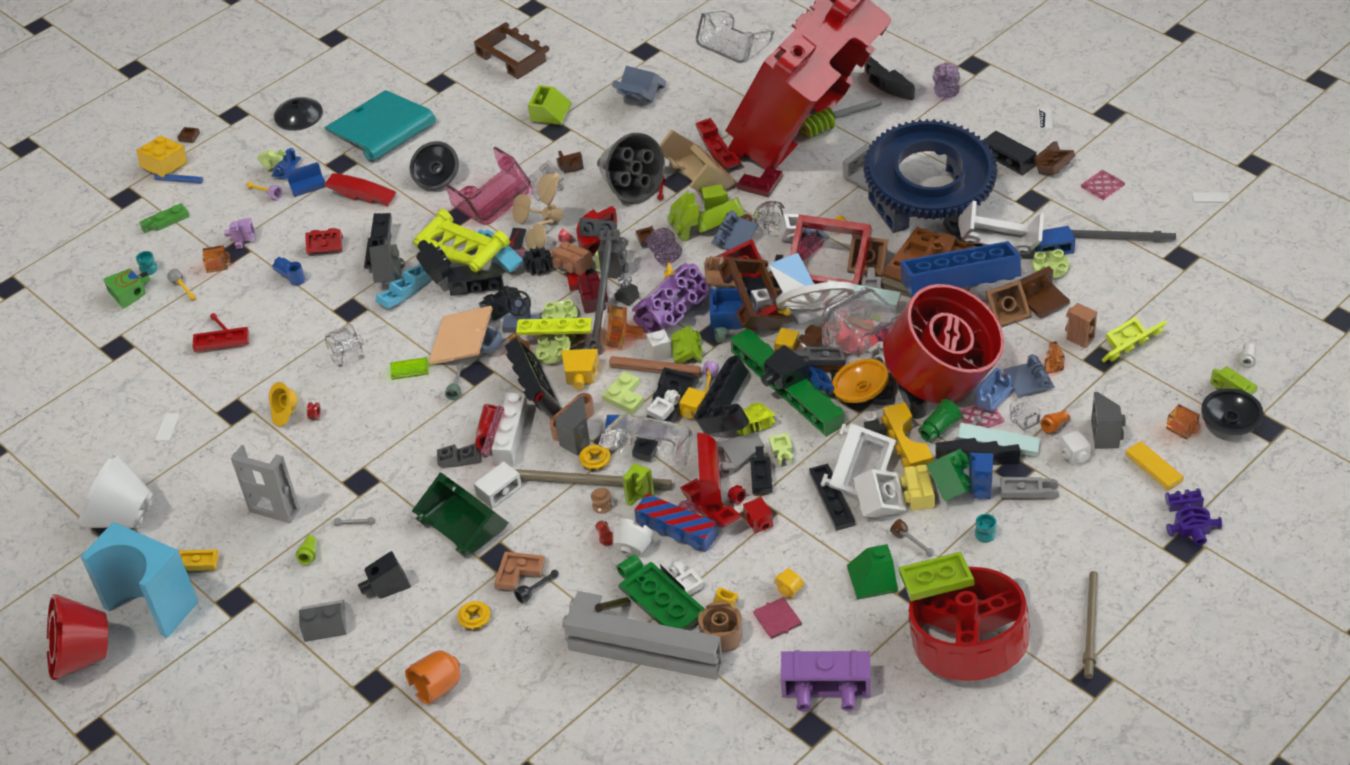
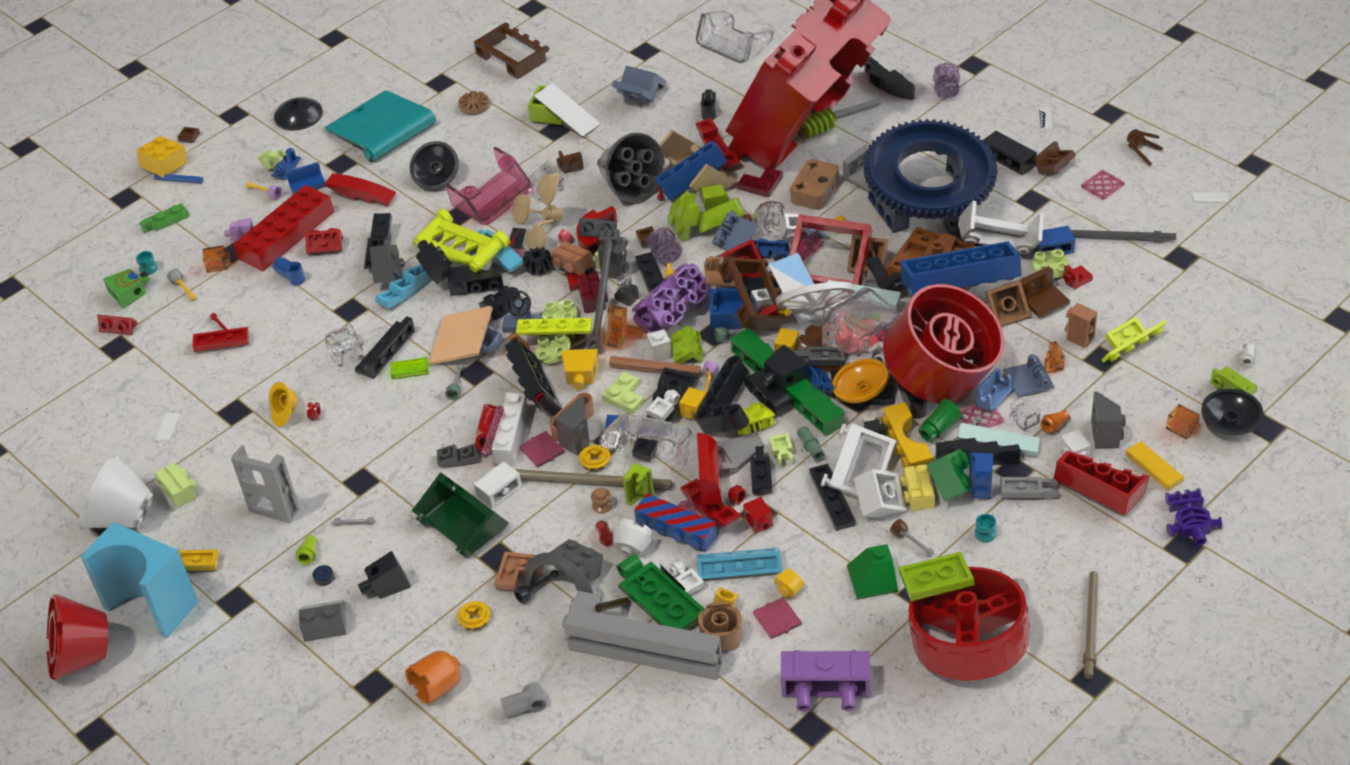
none -> red hinge [97,314,137,335]
none -> yellowish green brick [154,462,197,508]
none -> red brick [233,185,334,272]
none -> tile [312,565,334,586]
none -> black fence [354,316,415,379]
none -> medium nougat wheel [458,91,489,114]
none -> light grey piece [501,683,547,717]
none -> clear pink piece [519,431,565,468]
none -> dark grey piece [523,539,603,594]
none -> white sticker [534,83,600,136]
none -> black plate [635,252,664,293]
none -> blue brick [655,140,727,200]
none -> medium azure fence [697,547,782,579]
none -> black piece [700,89,716,120]
none -> black beam [744,369,792,415]
none -> blue hinge [753,238,790,258]
none -> medium nougat axle [790,159,839,210]
none -> sand green pin [797,426,825,461]
none -> black bracket [866,257,903,290]
none -> red wedge [1053,451,1150,516]
none -> red bracket [1063,265,1093,289]
none -> reddish brown plant [1127,129,1163,166]

